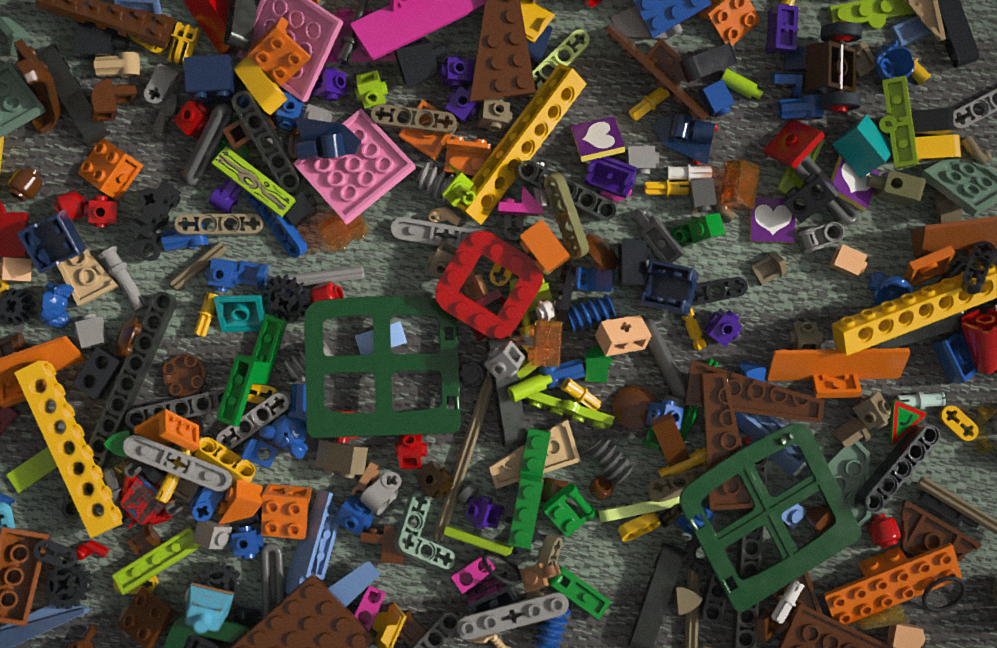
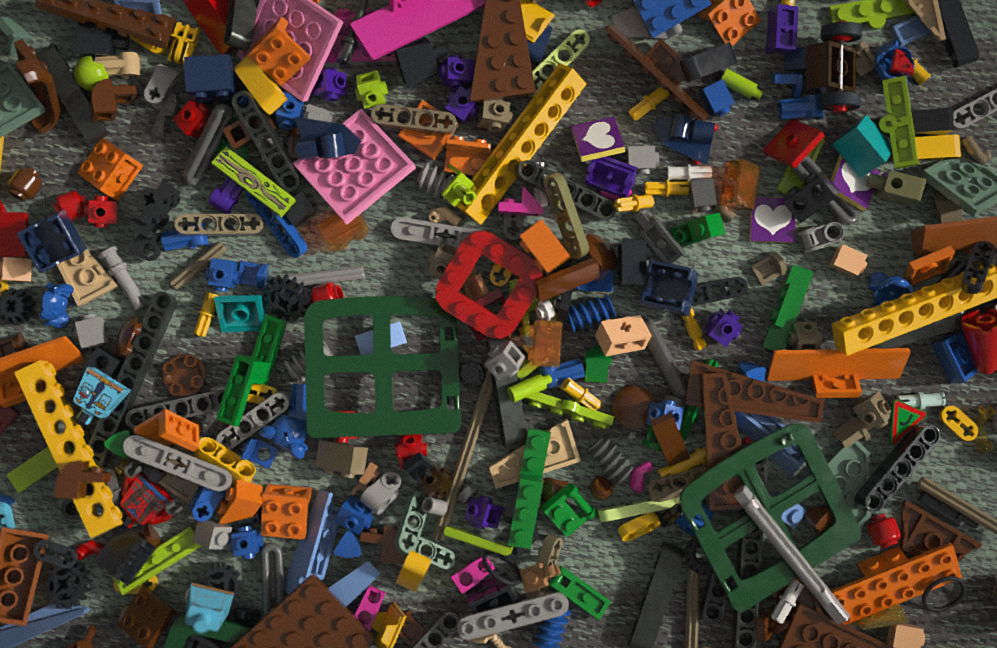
yellow pin [154,446,194,504] -> none
dark tan tile [673,585,702,615] -> none
none -> reddish brown brick [54,461,111,500]
none -> torso [73,367,131,425]
none -> lime hair [74,56,109,91]
none -> black hinge [94,524,157,586]
none -> blue tile [333,530,362,558]
none -> yellow beam [396,550,432,592]
none -> black tile [402,452,434,483]
none -> light grey hinge [422,497,448,516]
none -> reddish brown tile [535,257,599,302]
none -> yellow axle [613,194,654,212]
none -> dark pink arm [629,460,654,493]
none -> light grey piece [734,485,850,625]
none -> green bracket [762,265,813,351]
none -> red tile [889,49,914,77]

